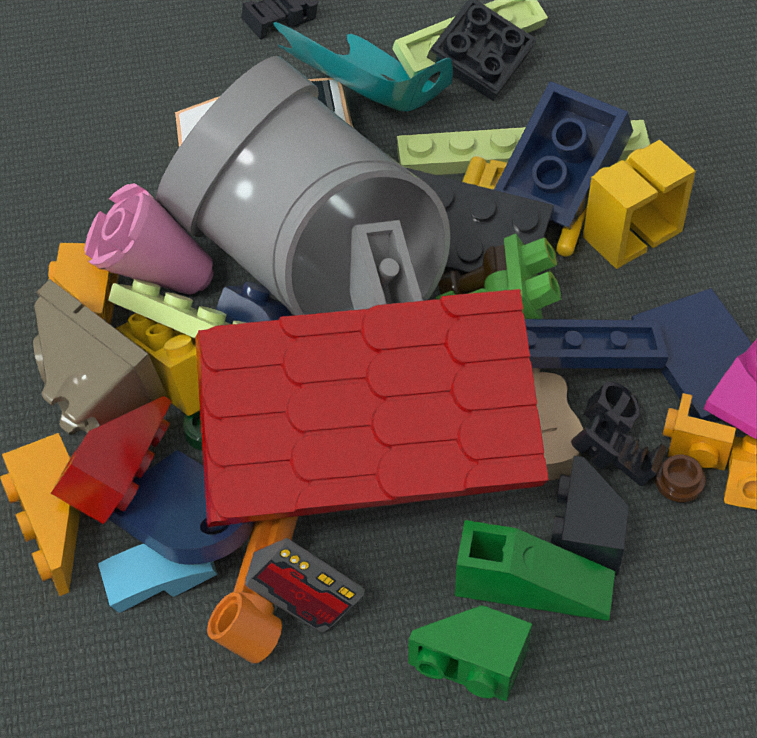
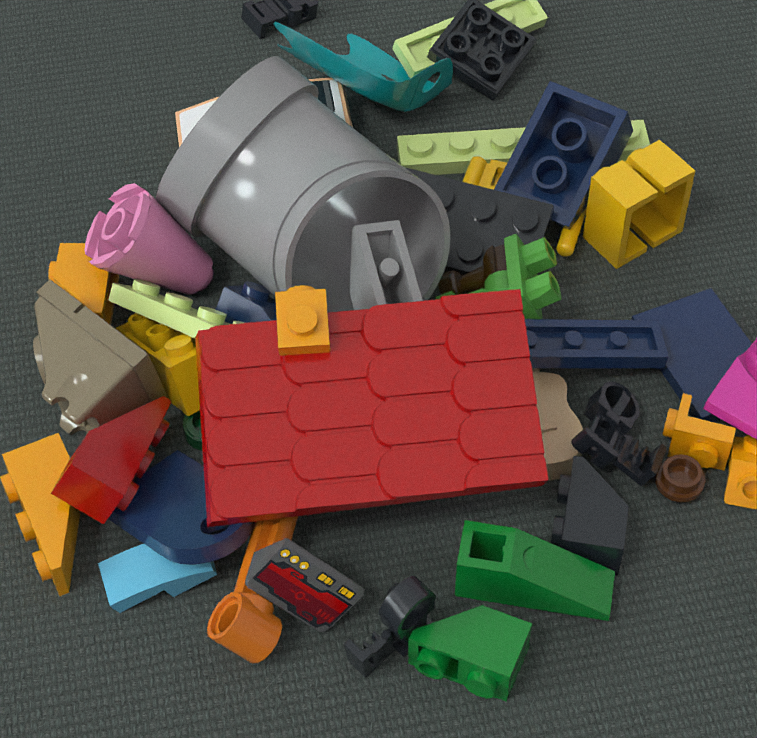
none -> light orange bracket [275,285,330,356]
none -> black piece [344,576,436,678]

